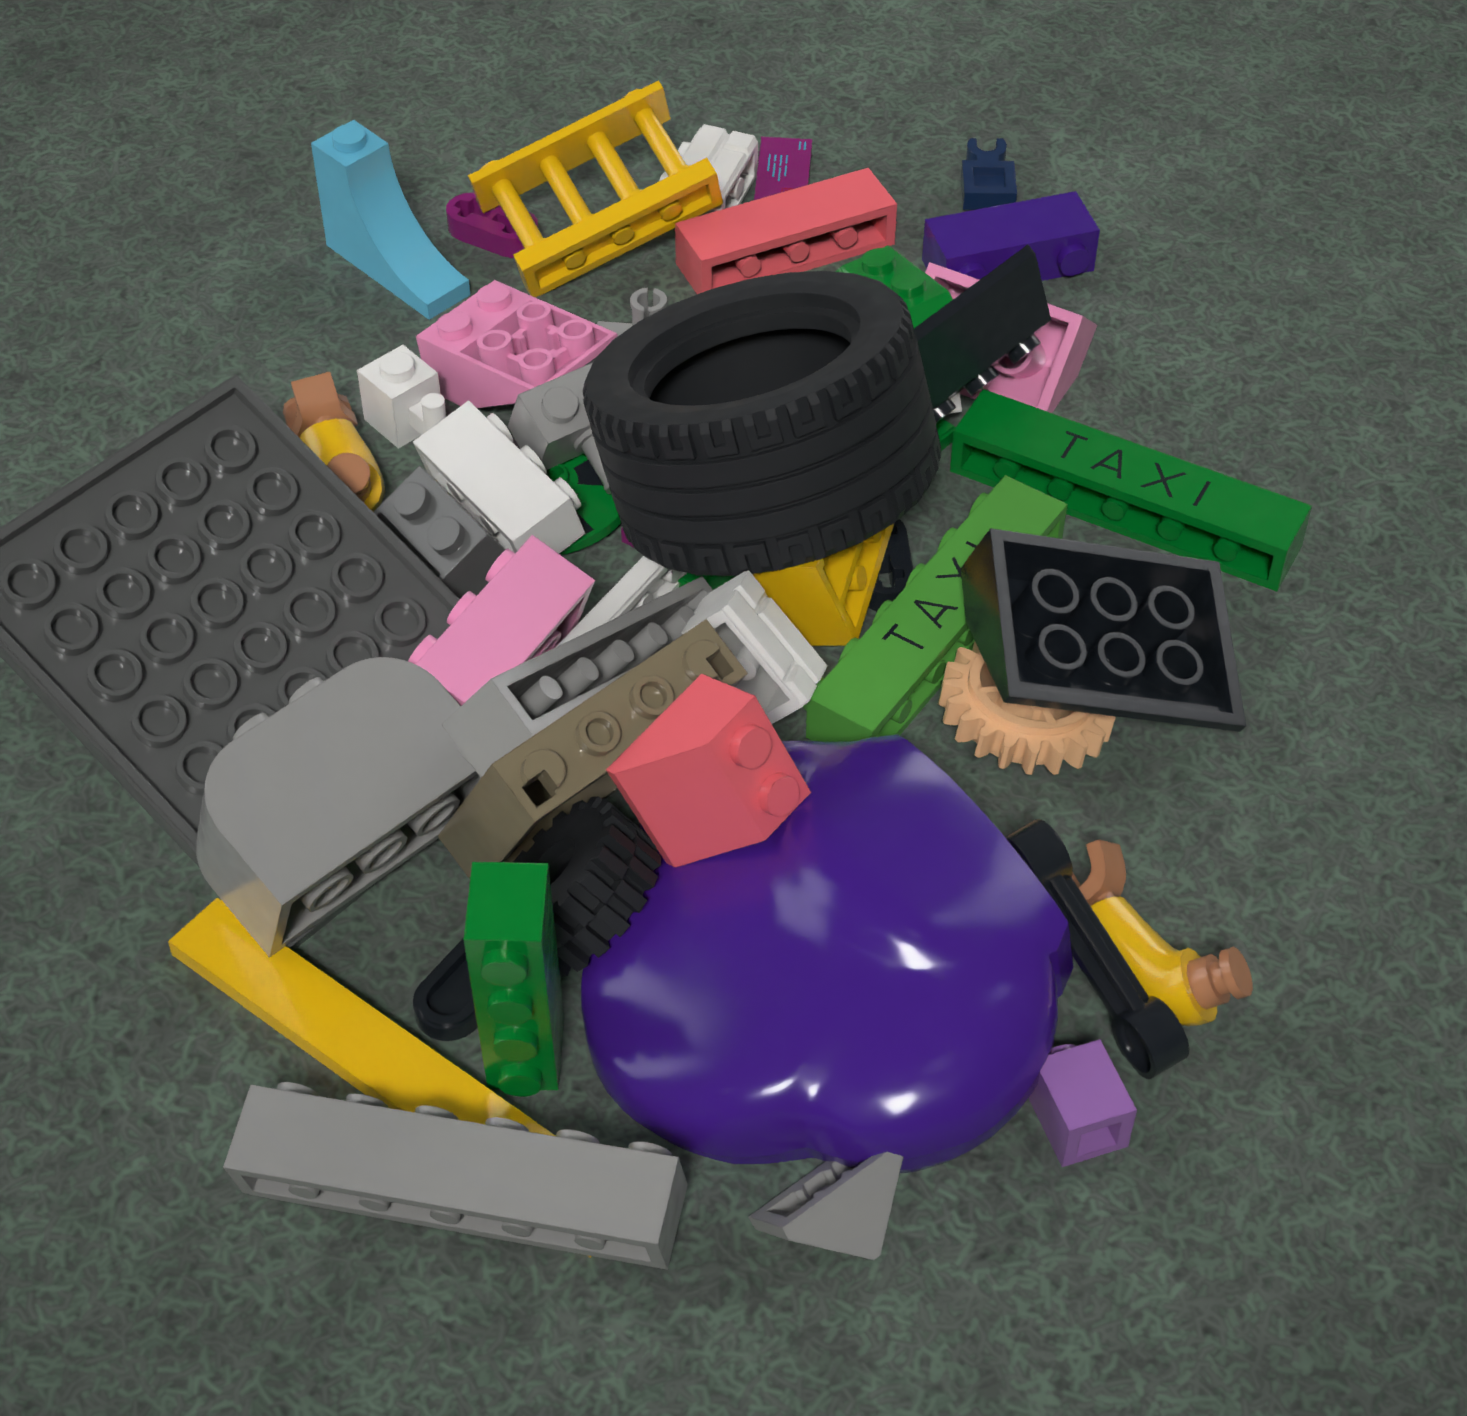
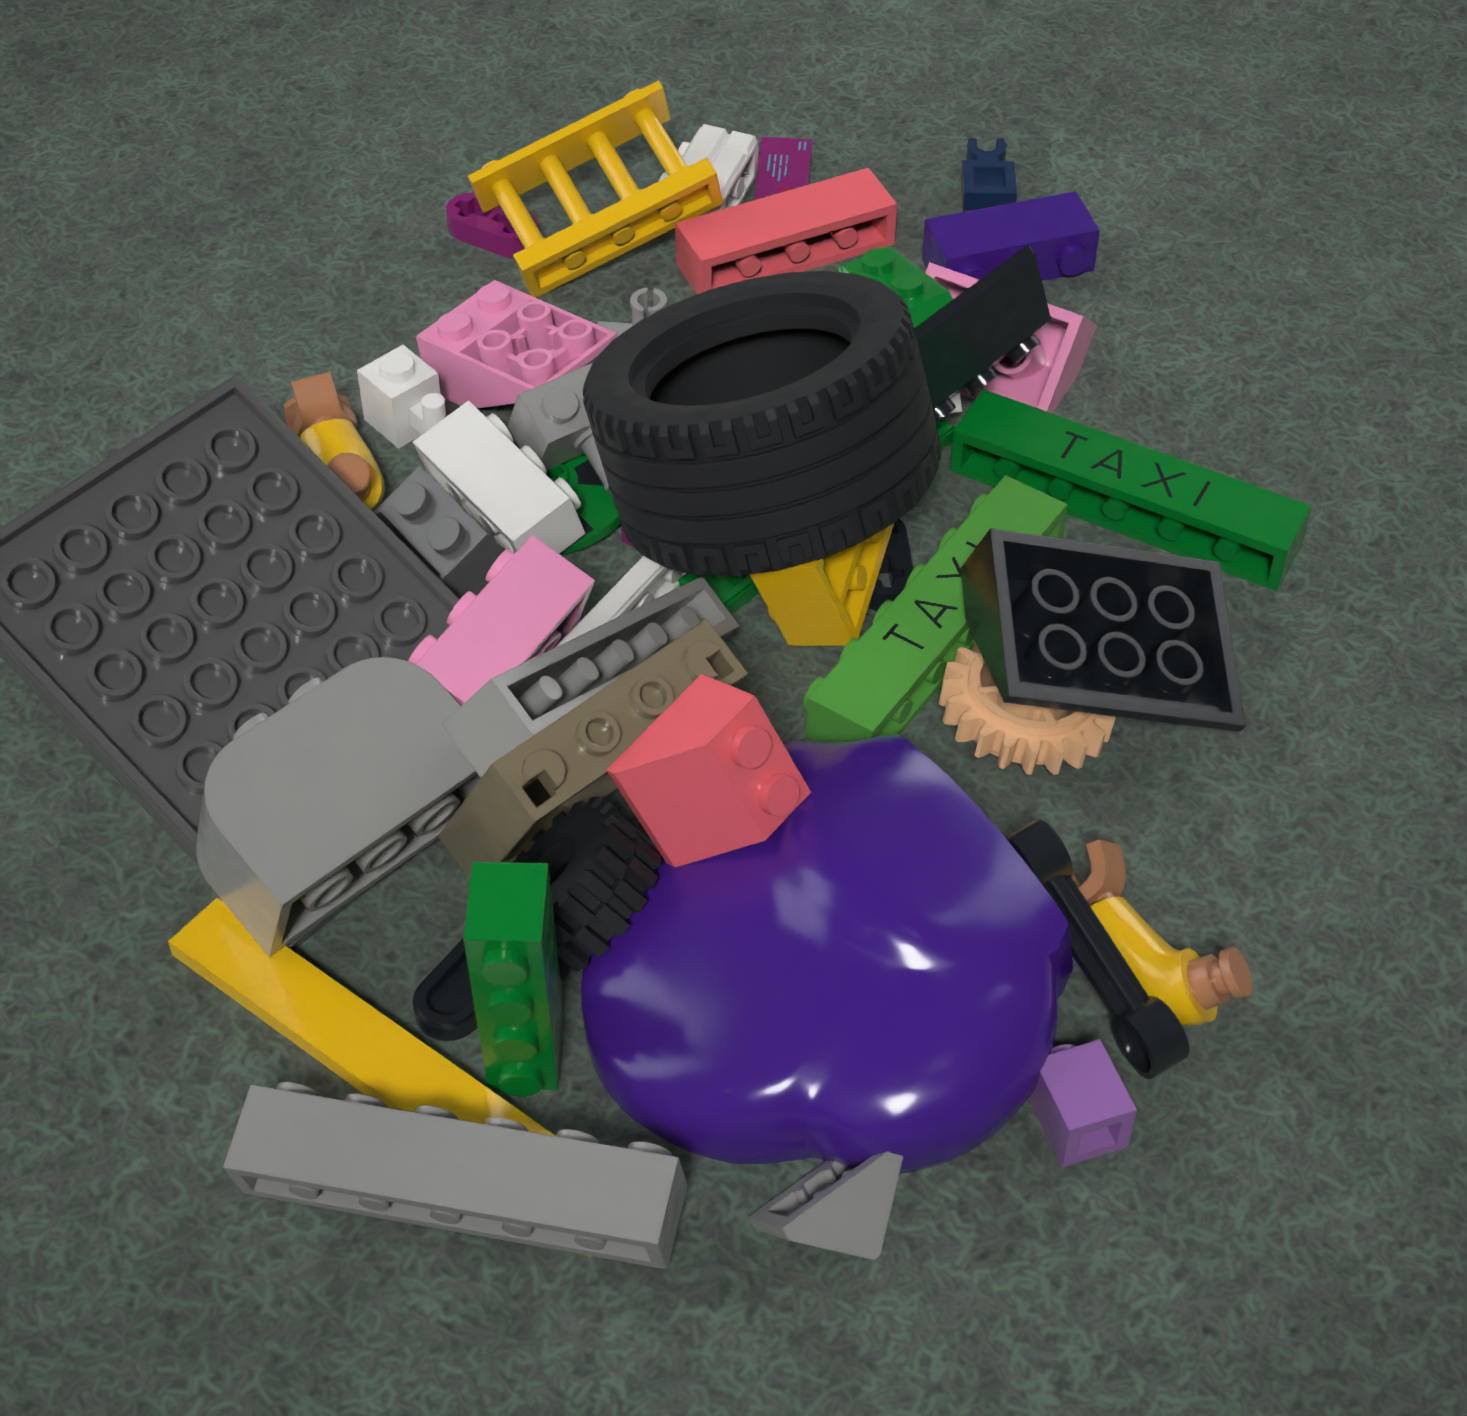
medium azure arch [311,120,470,320] -> none
white brick [681,570,828,724] -> none

